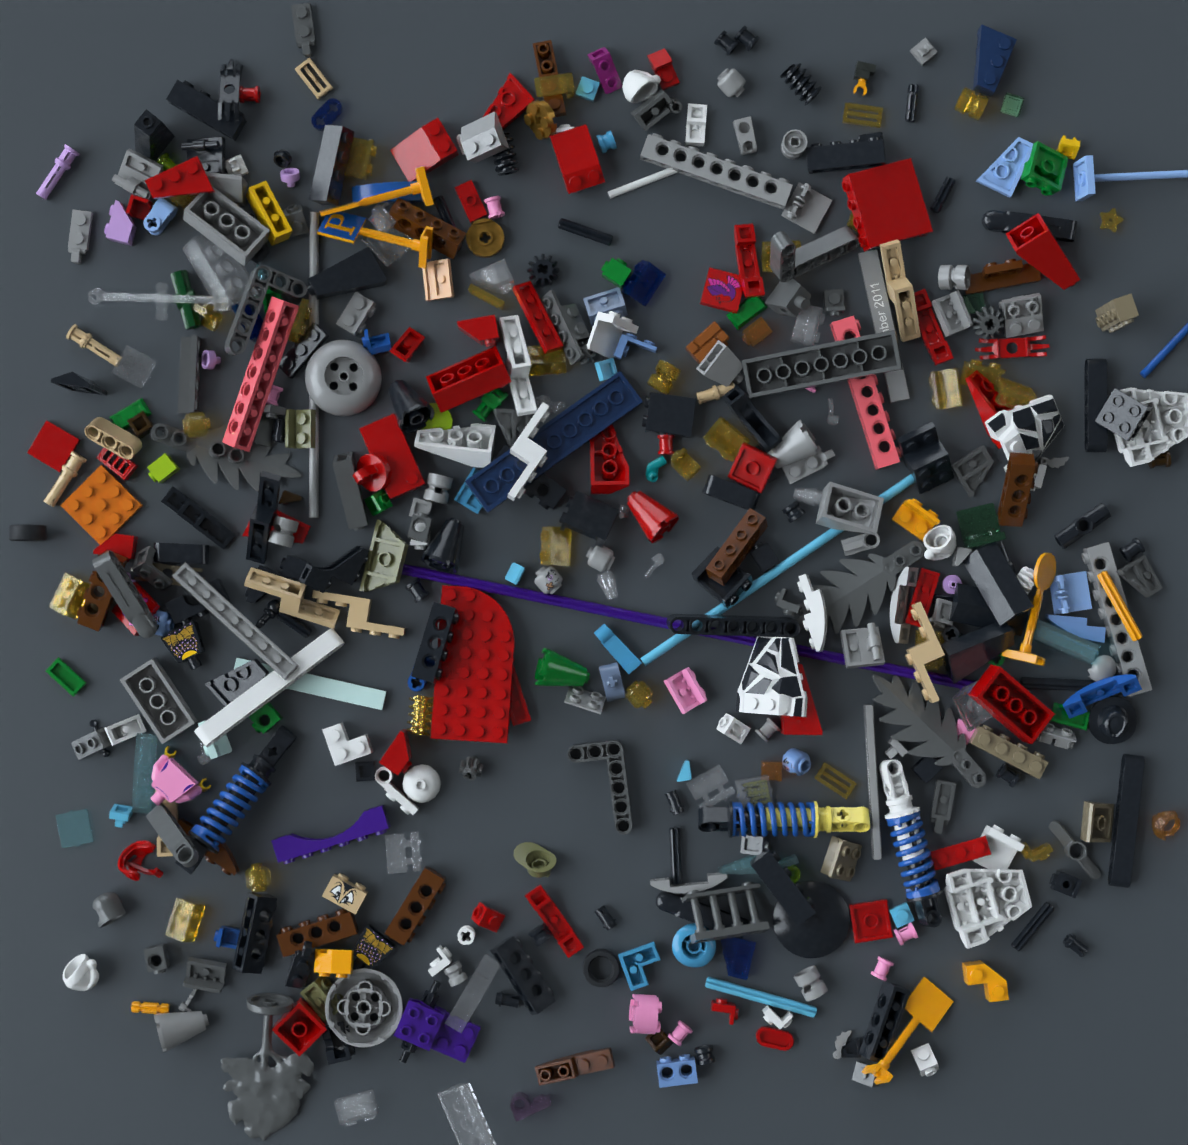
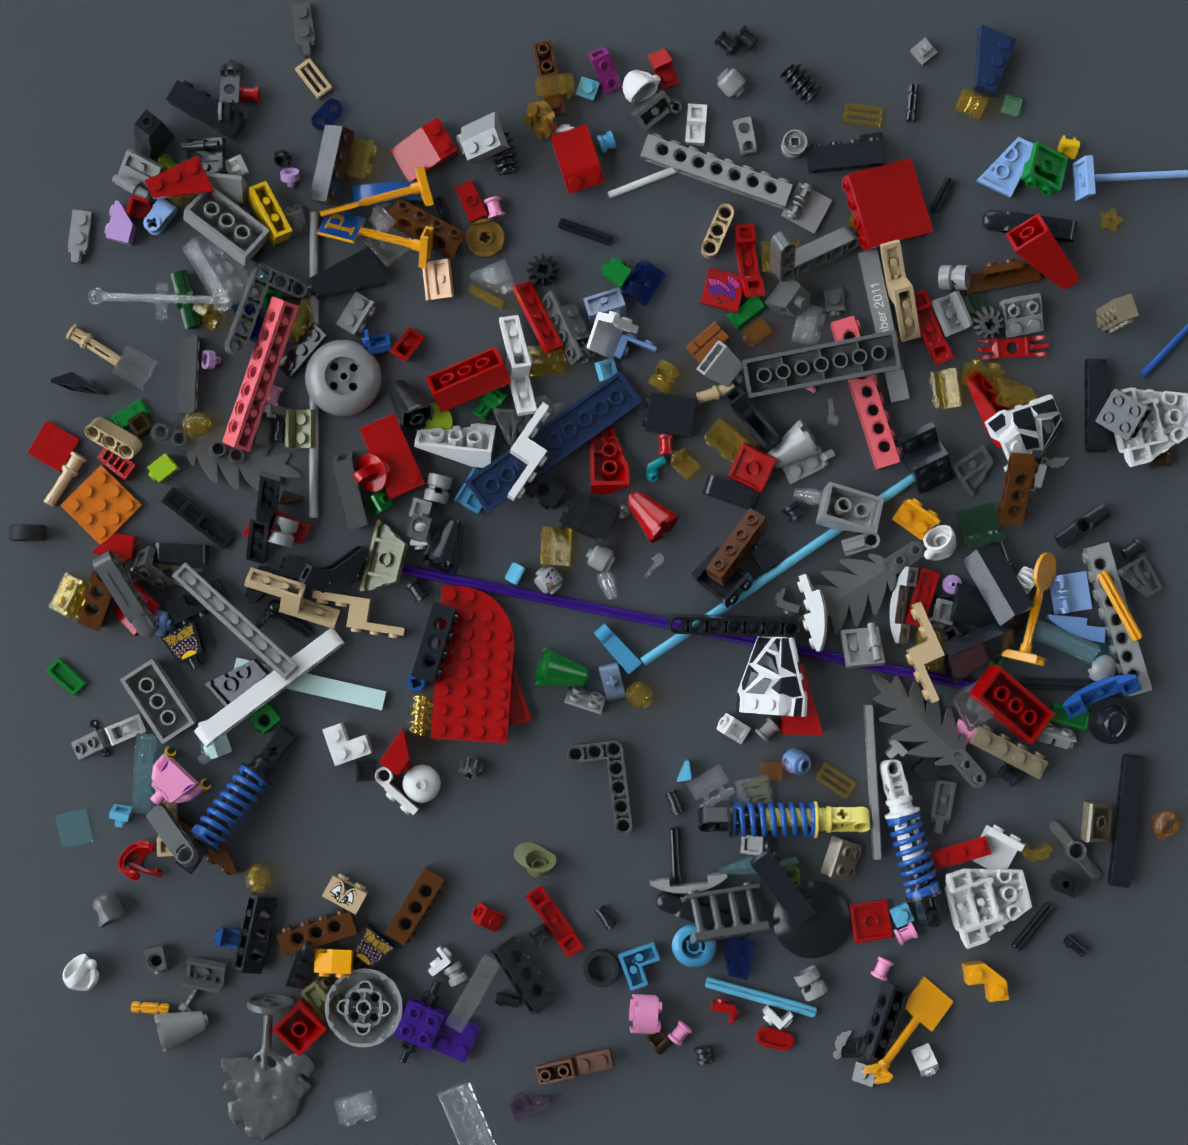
lavender pin [36,144,80,200] -> none
clear yellow bracket [165,898,205,942] -> none
dark purple arch [271,804,390,864] -> none
black cylinder [322,1021,356,1065] -> none
clear plate [385,832,422,874] -> none
red slope [457,314,501,348] -> none
white bush [457,925,475,945] -> none
red wing [483,73,535,130] -> none
medium blue brick [656,1054,698,1088] -> none
bright pink bracket [664,667,707,714] -> none
pearl dark grey piece [853,61,876,96] -> none
light grey slope [952,547,972,567] -> none
none -> tan beam [701,204,734,259]

